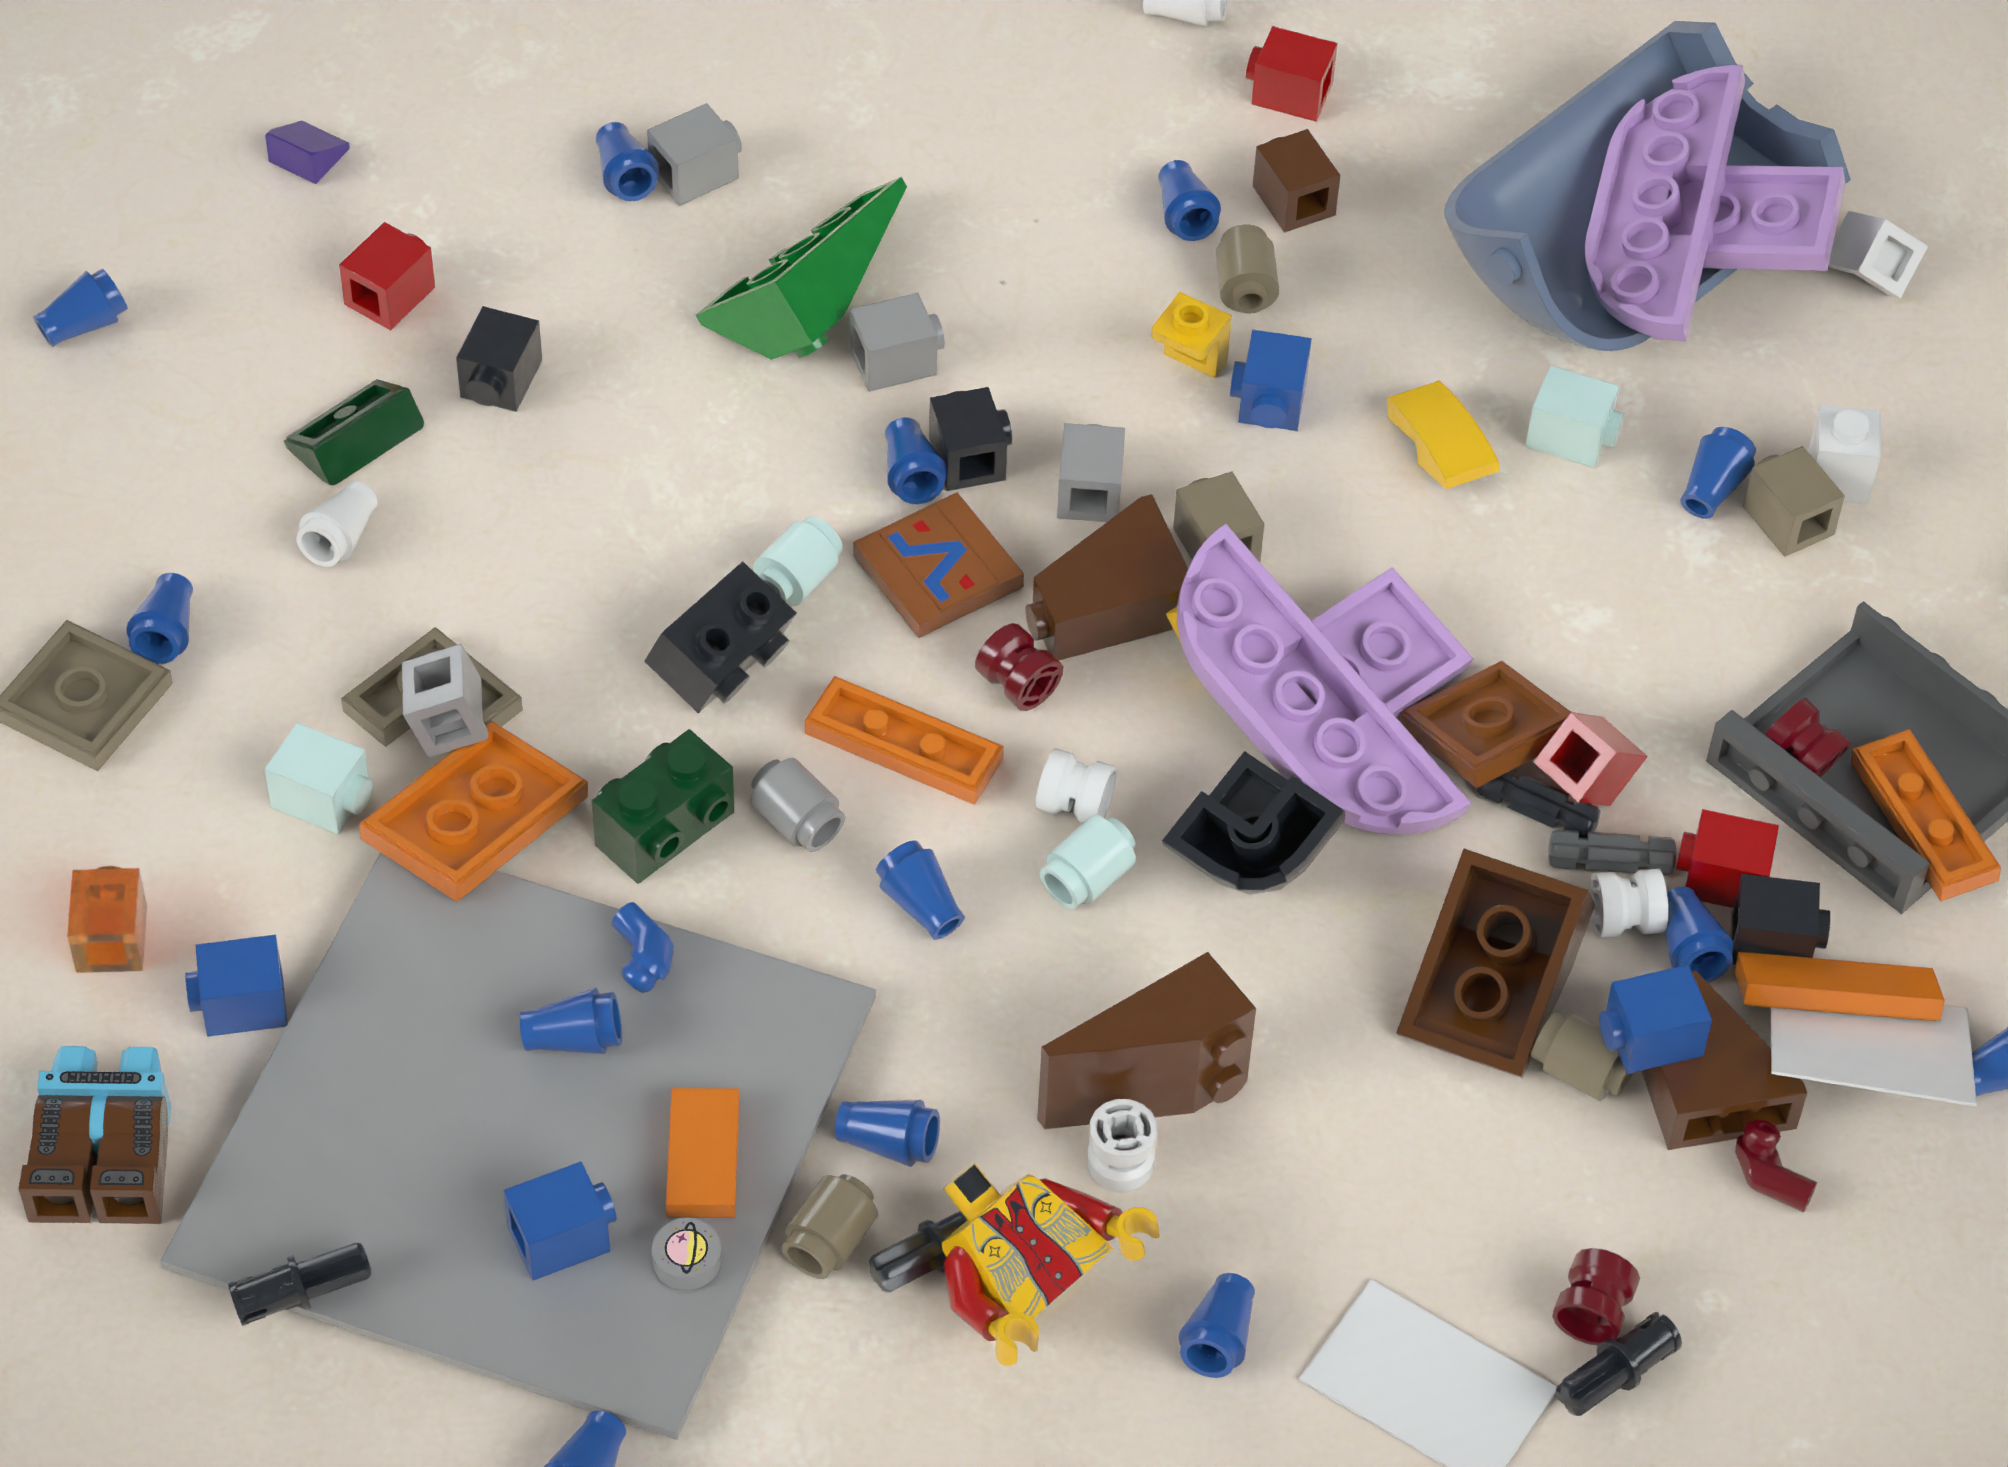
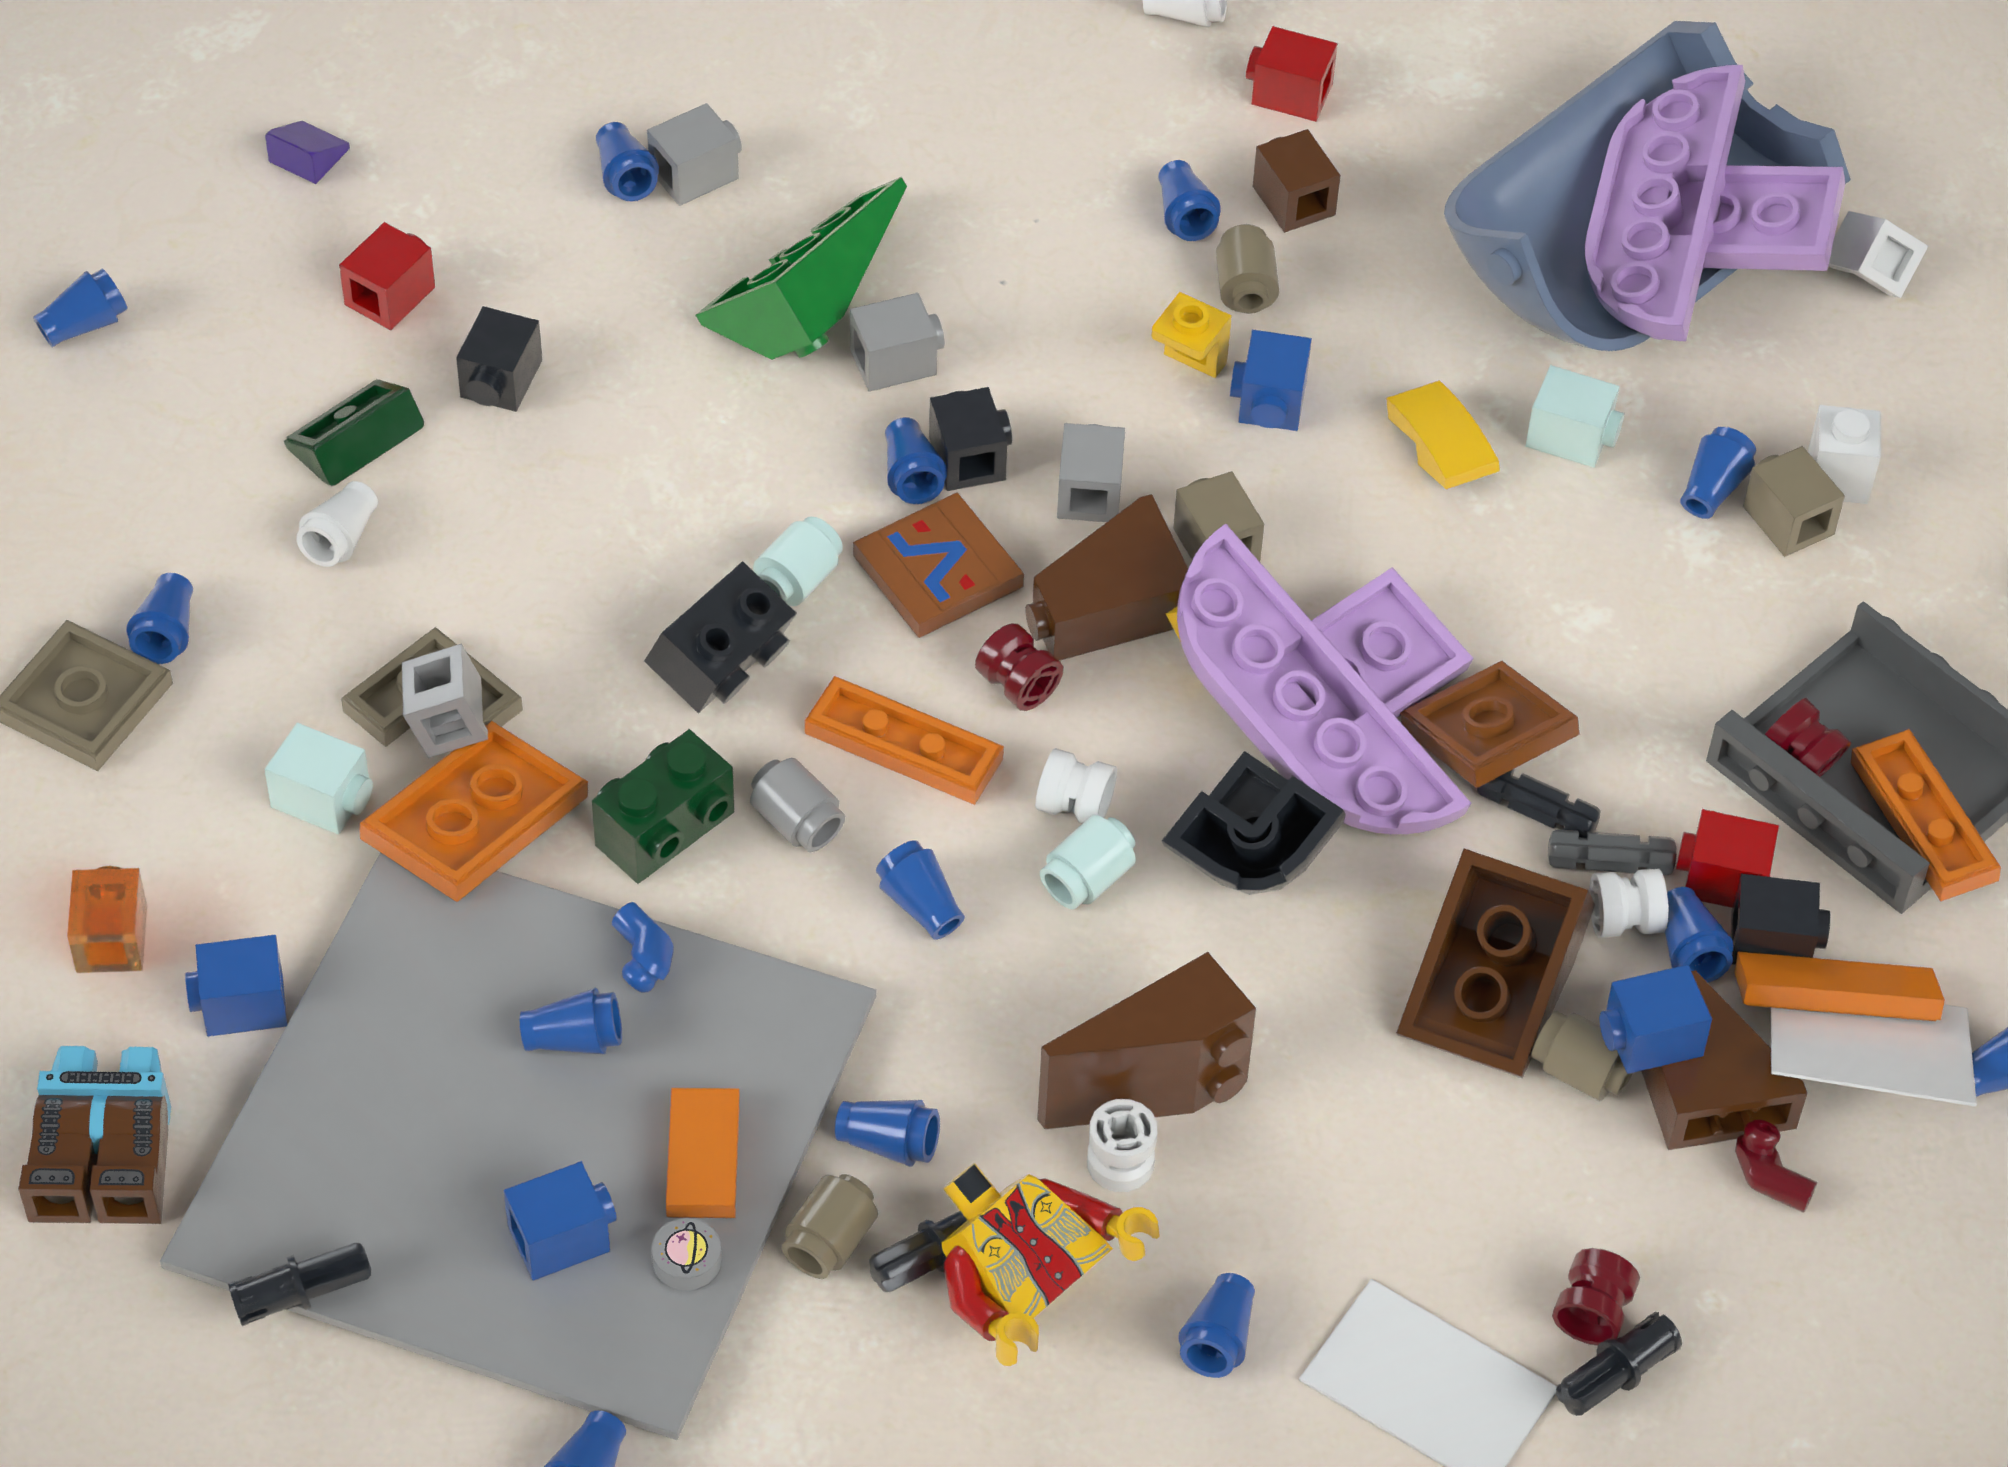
brick [1534,712,1648,806] -> none

